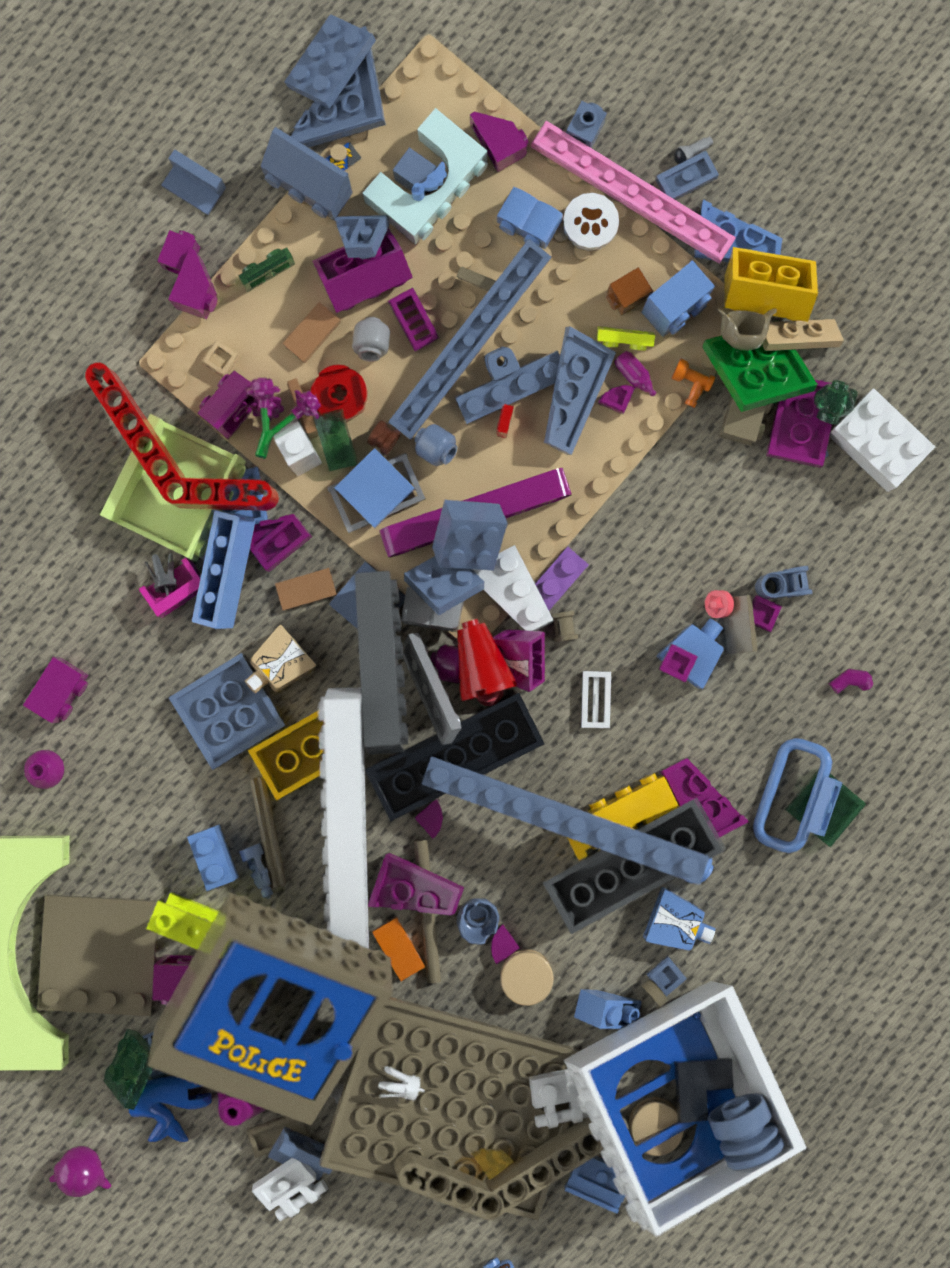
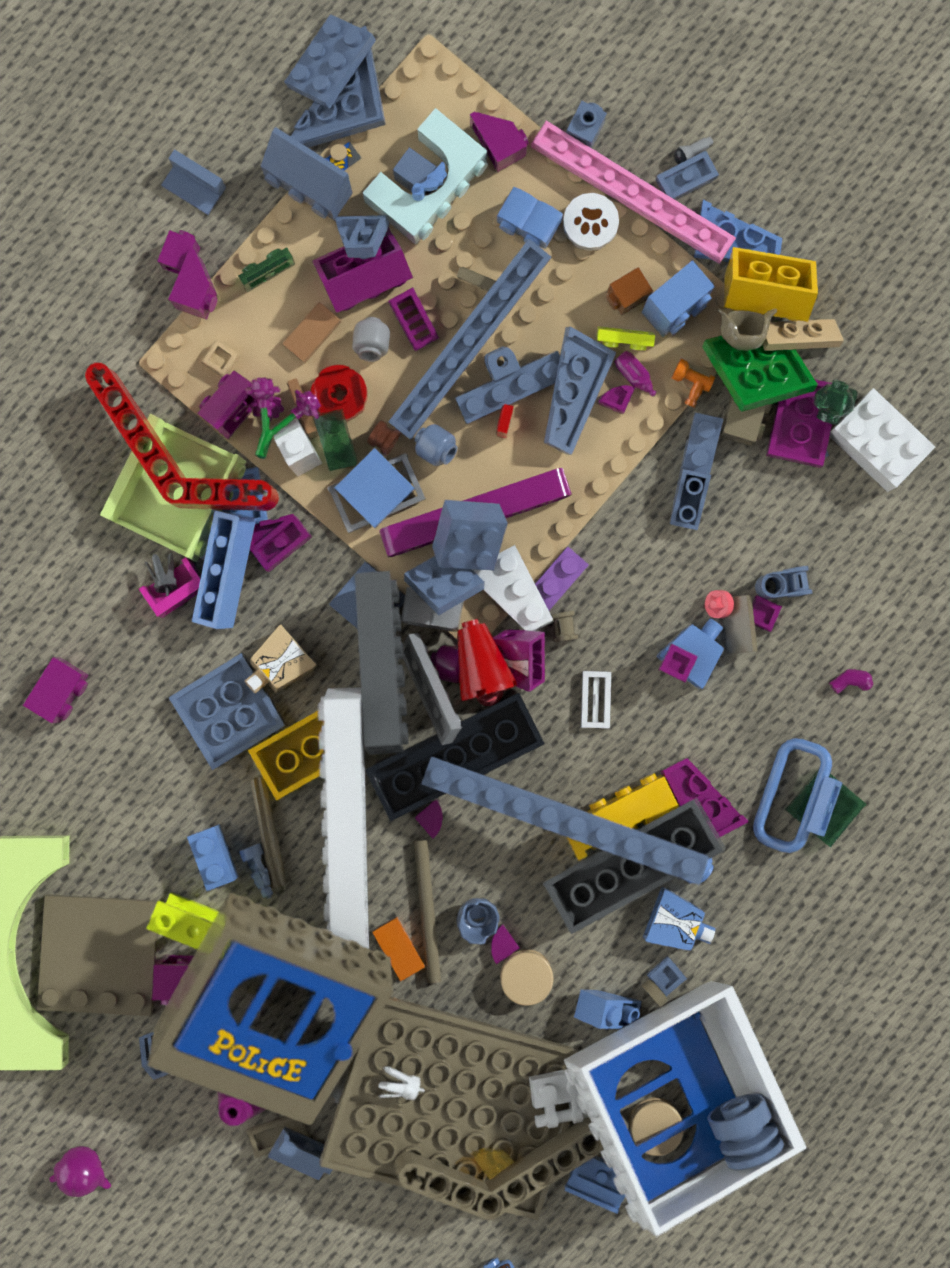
magenta brick [24,750,64,789] -> none
clear green plate [103,1029,153,1110] -> none
blue piece [127,1075,212,1142] -> none
white plate [252,1158,328,1221] -> none
medium nougat tile [275,568,337,611] -> none
magenta wing [368,853,464,916] -> none
black tile [674,1058,734,1123] -> none
none -> sand blue slope [670,412,723,530]

